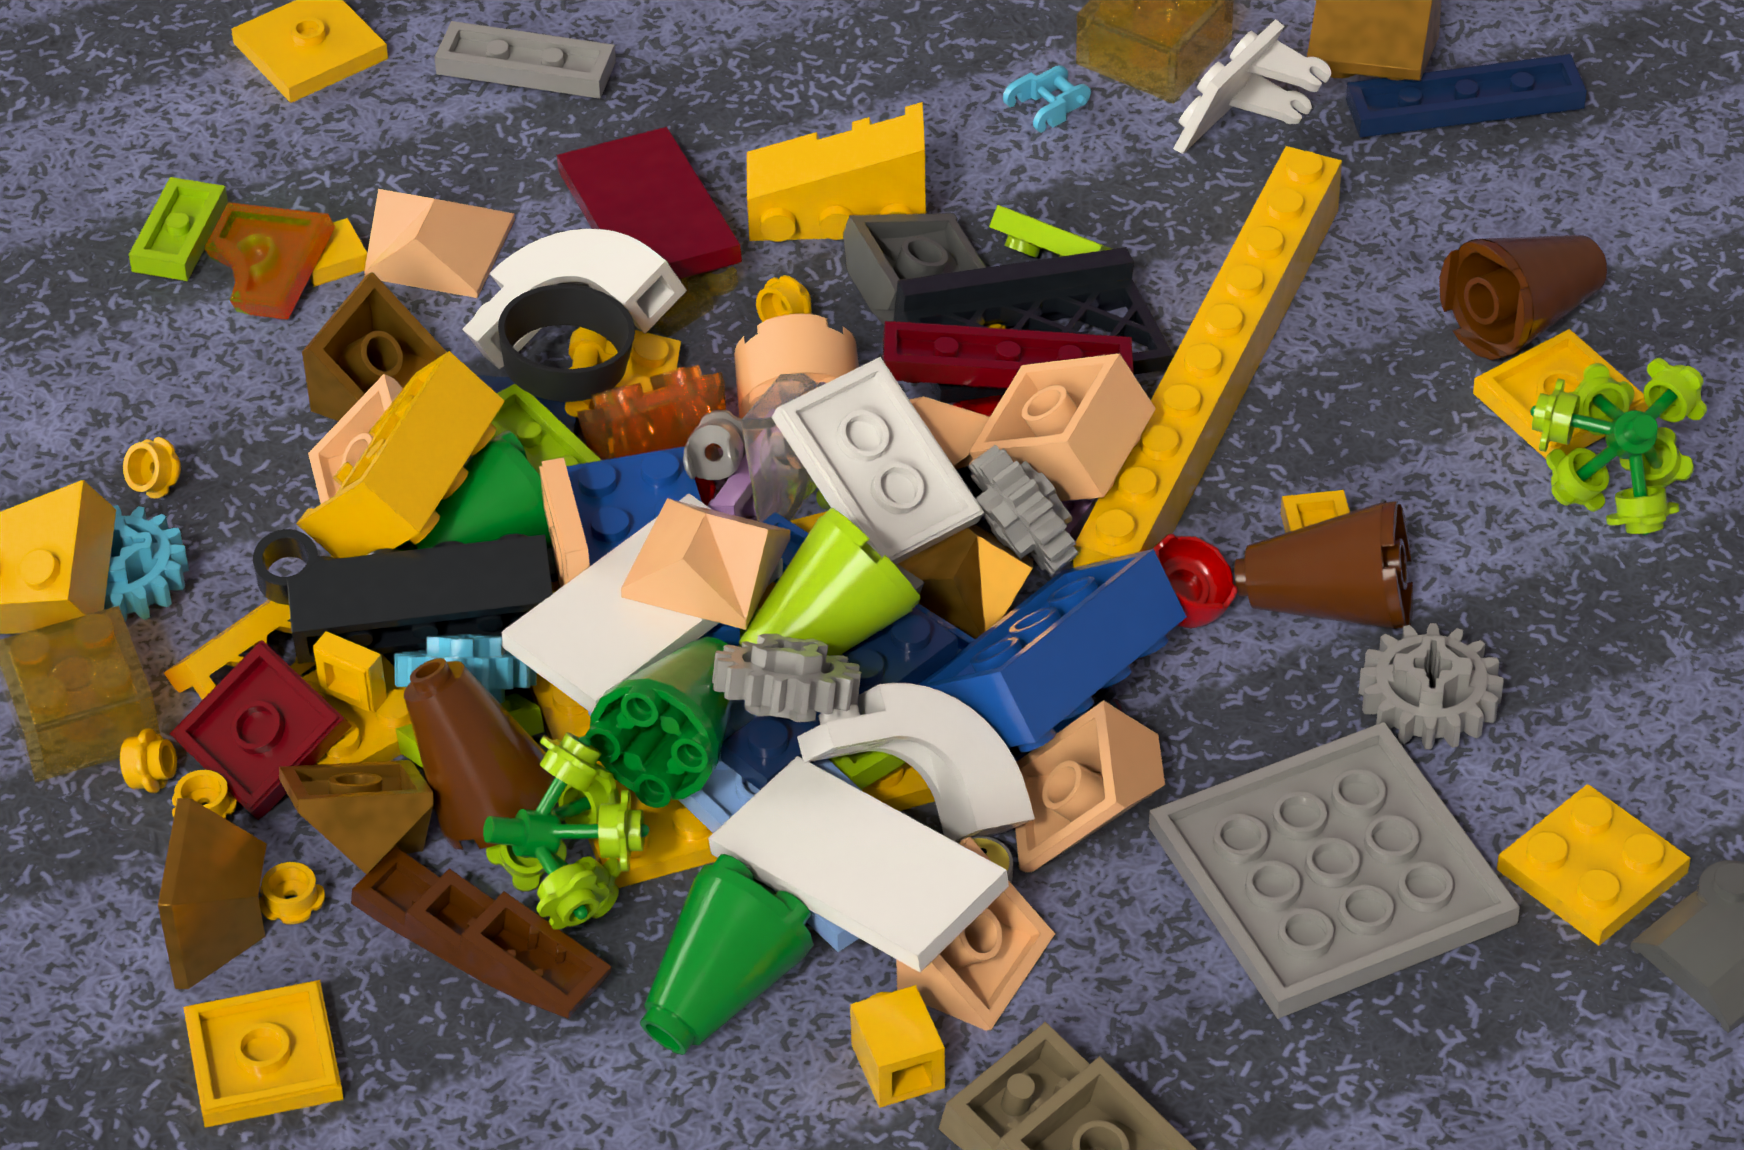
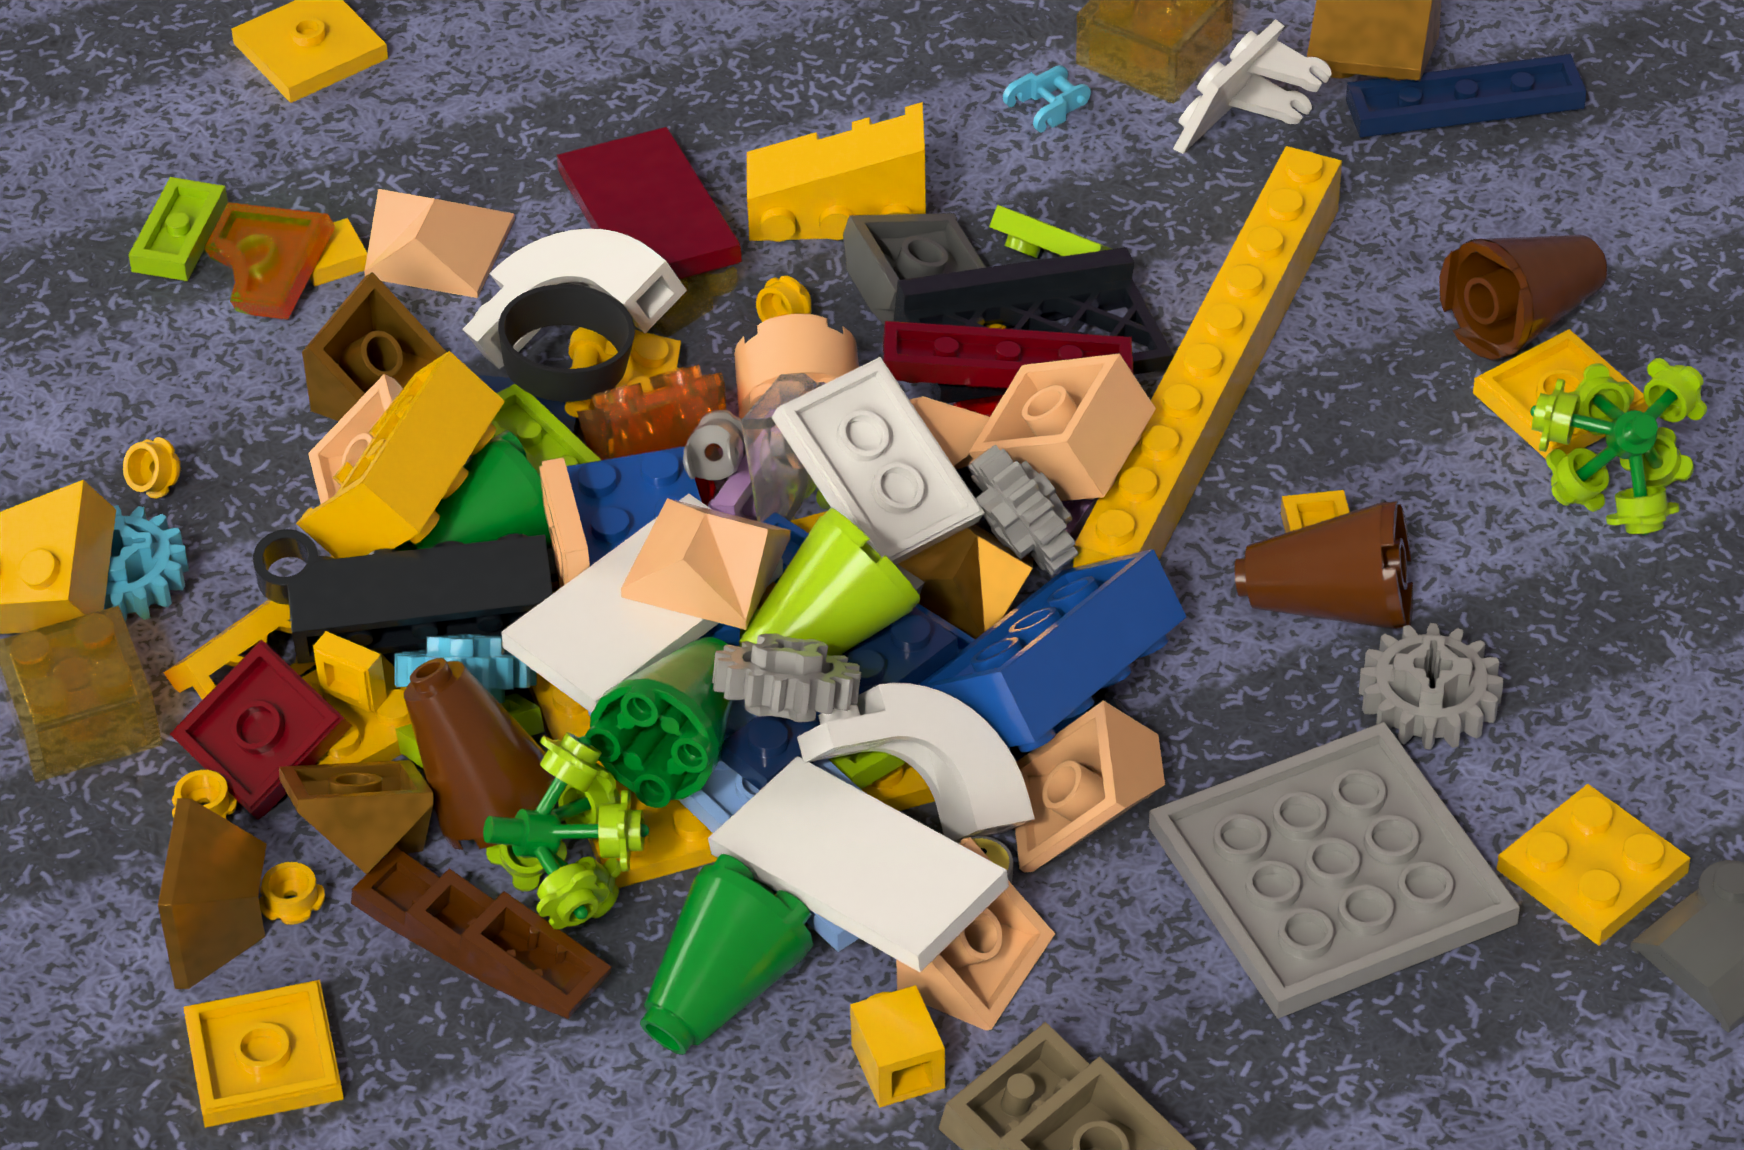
yellow plate [120,728,177,794] -> none
light grey plate [434,21,616,99] -> none
red hair [1152,534,1238,629] -> none

